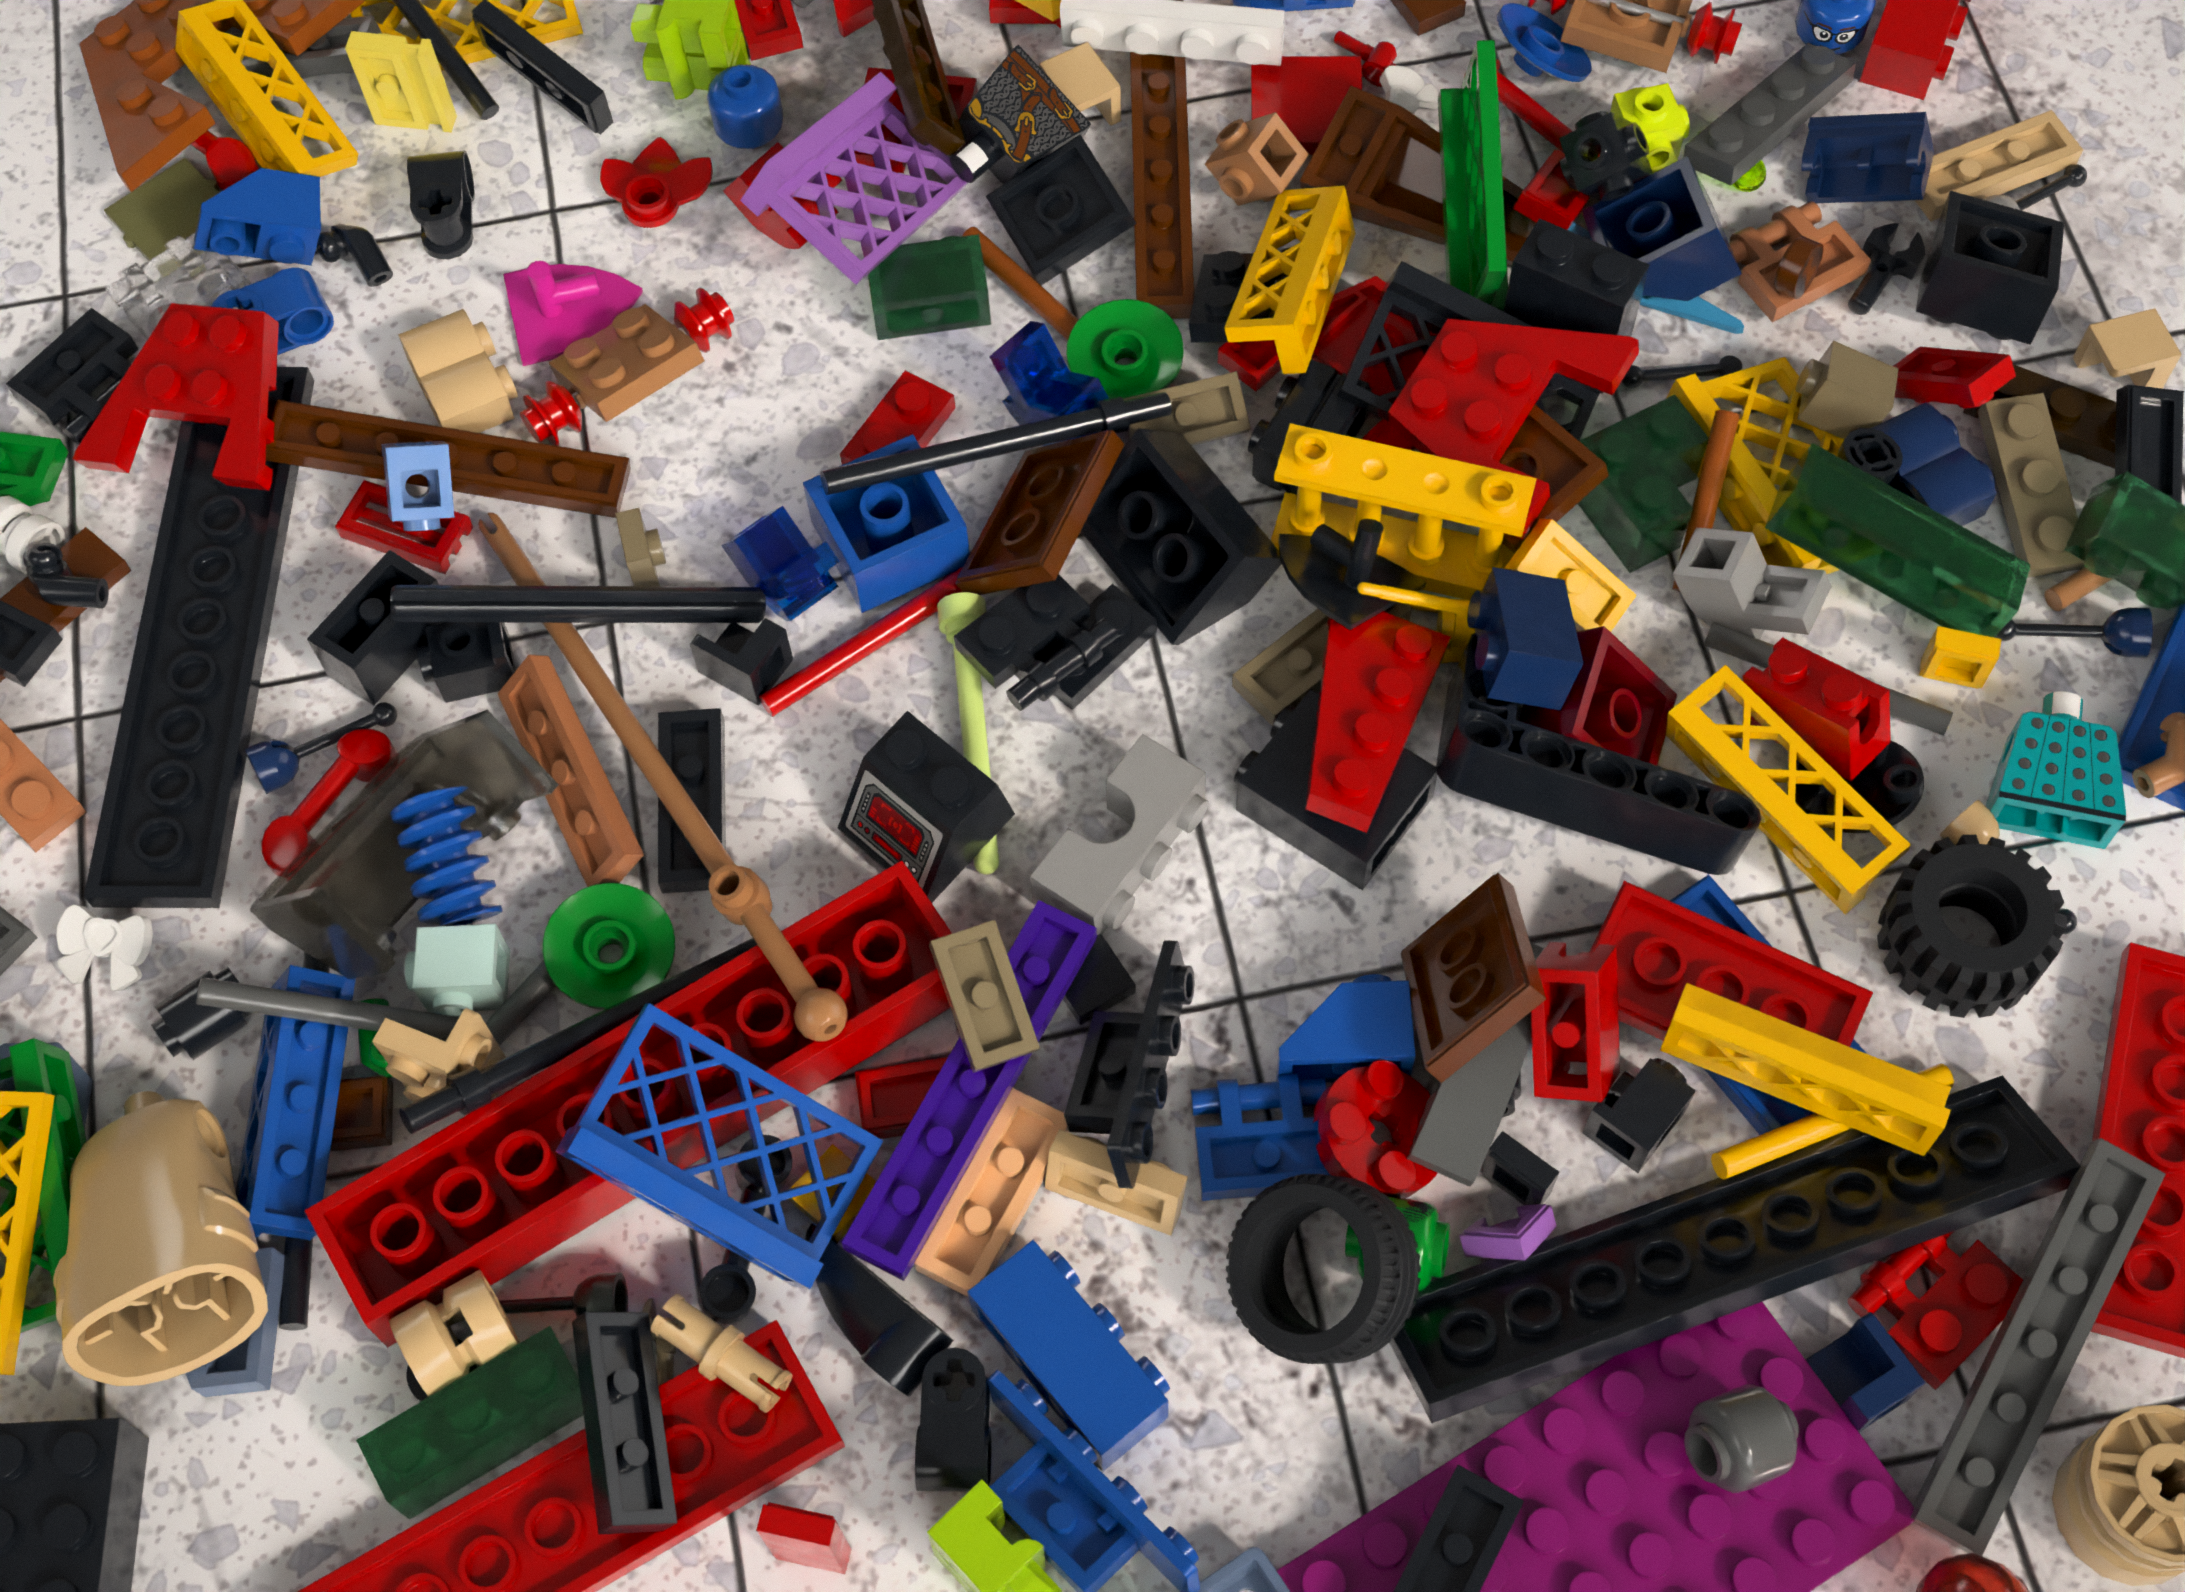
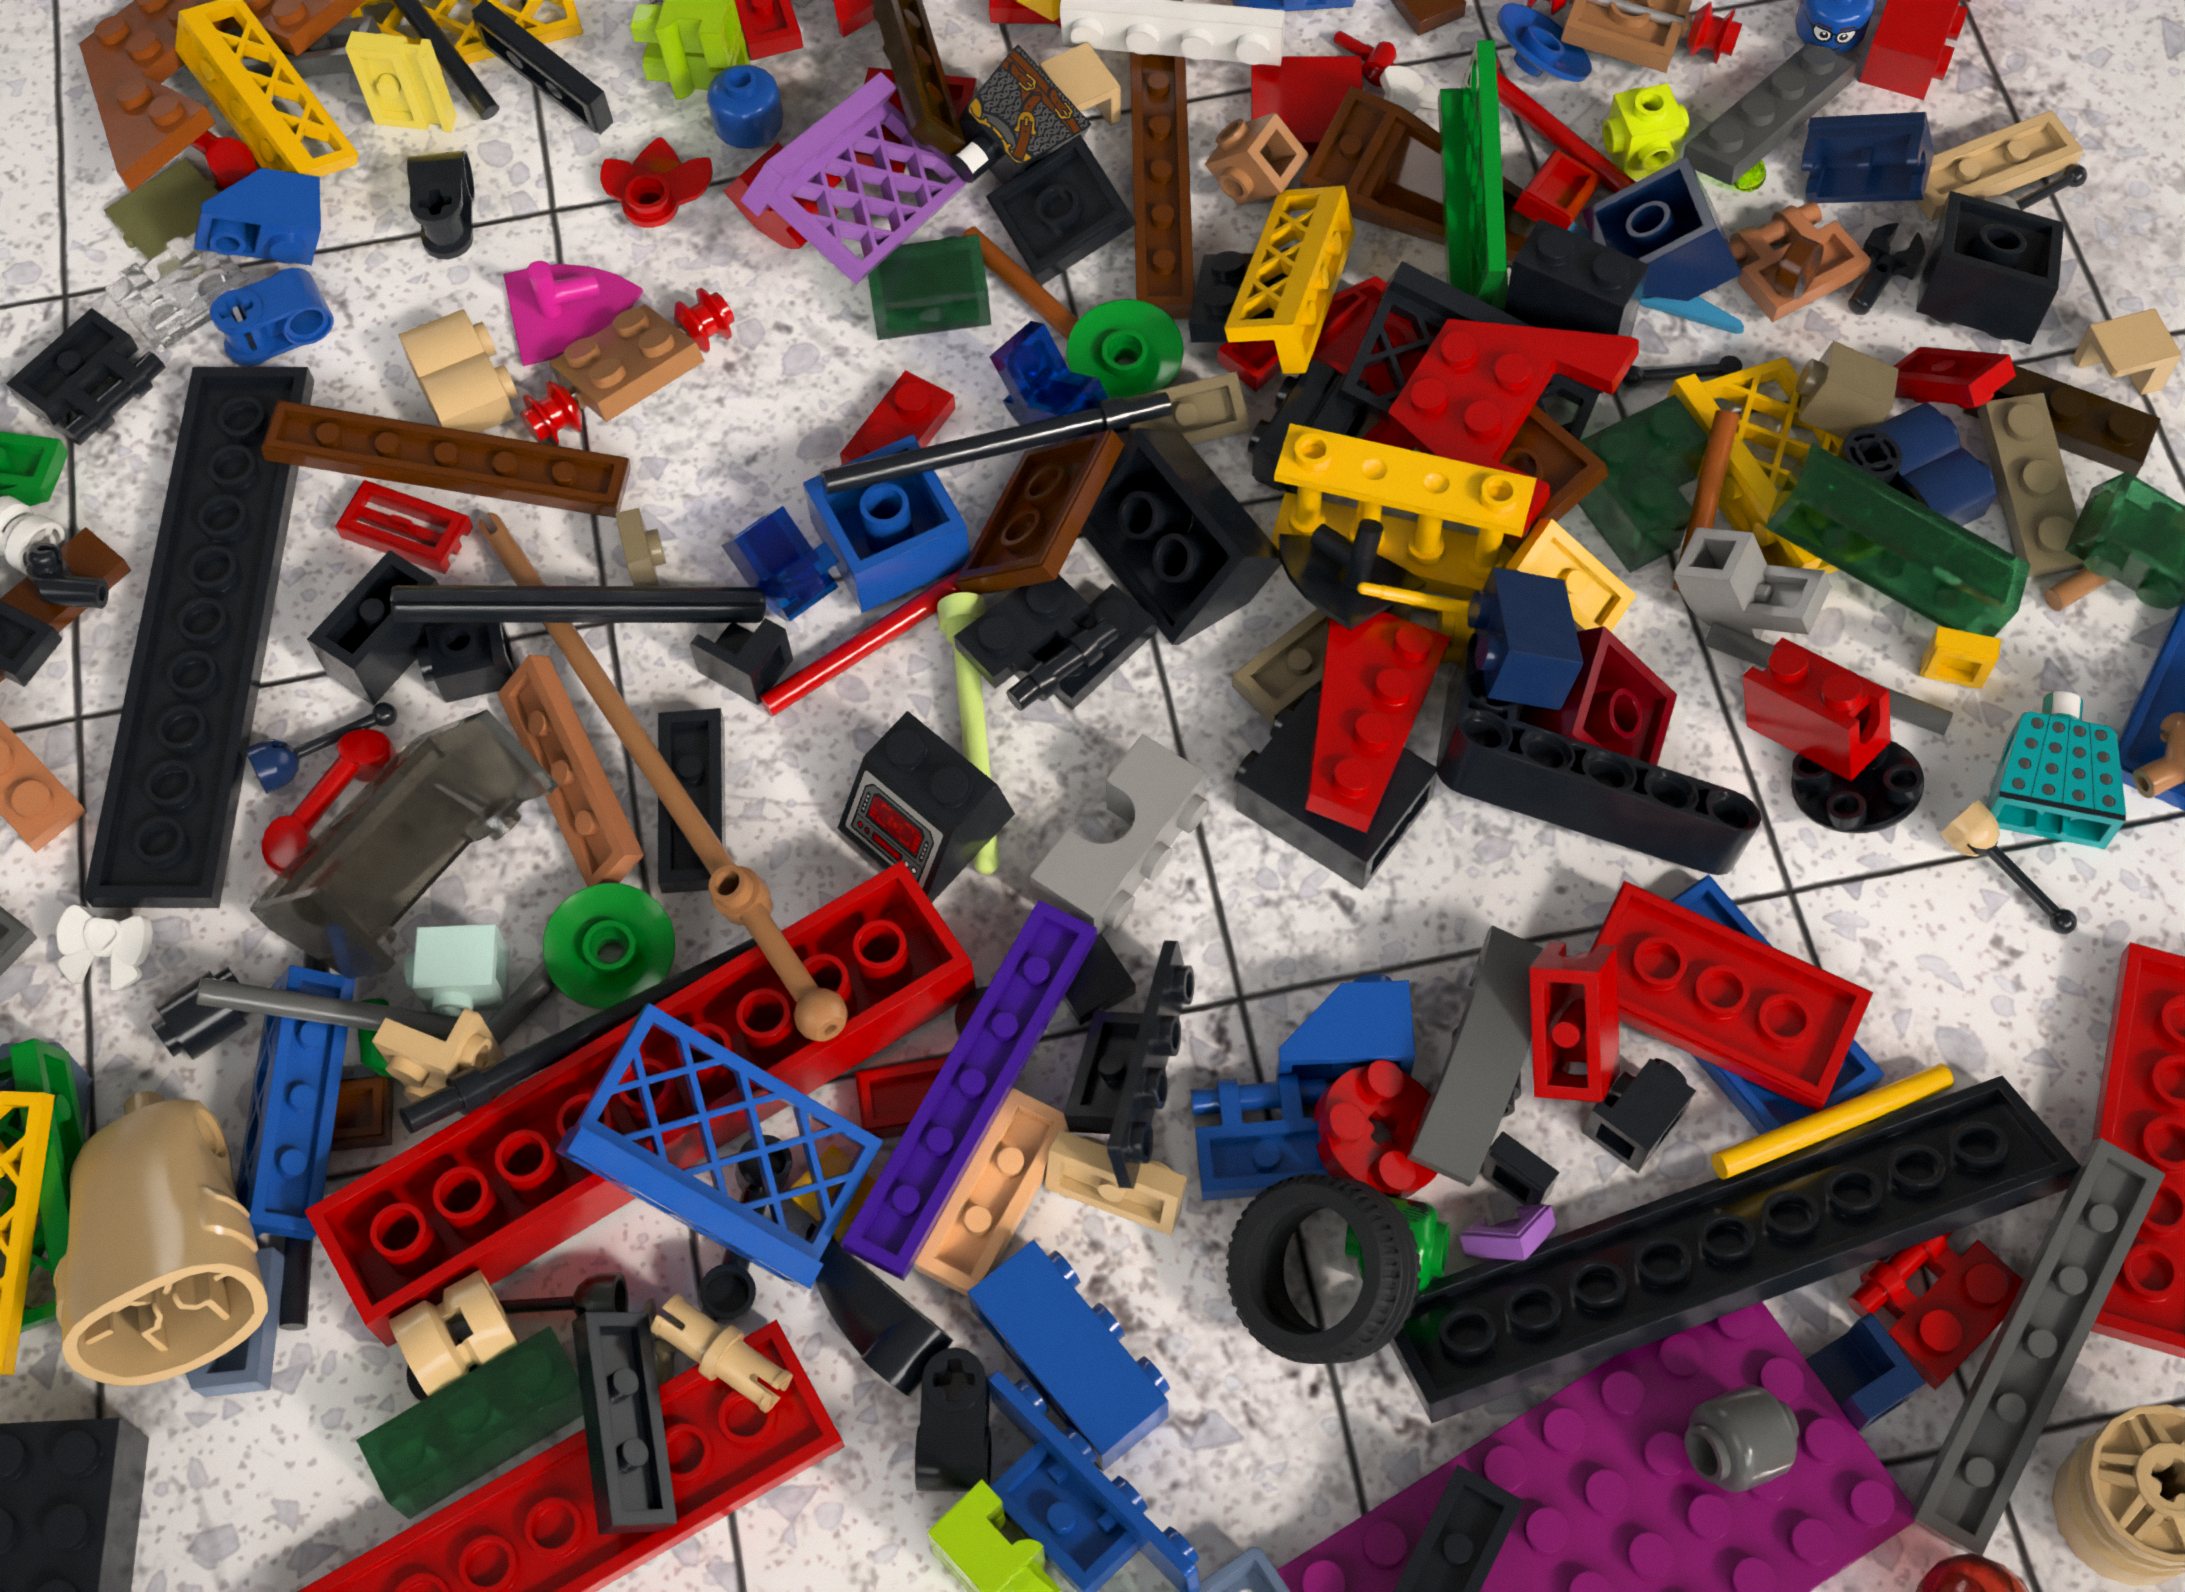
red wing [73,303,279,491] -> none
black arm [317,224,393,287] -> none
medium blue brick [381,441,455,531] -> none
blue piece [390,786,503,926] -> none
tile [756,1502,852,1574] -> none
dark tan plate [929,920,1040,1073] -> none
reddish brown tile [1400,873,1546,1083] -> none
black brick [1559,111,1653,202] -> none
yellow fence [1660,983,1951,1156] -> none
yellow fence [1666,664,1911,915] -> none
black tyre [1877,835,2067,1018] -> none
hinge [1991,607,2153,658] -> none
black tile [2114,385,2184,514] -> none

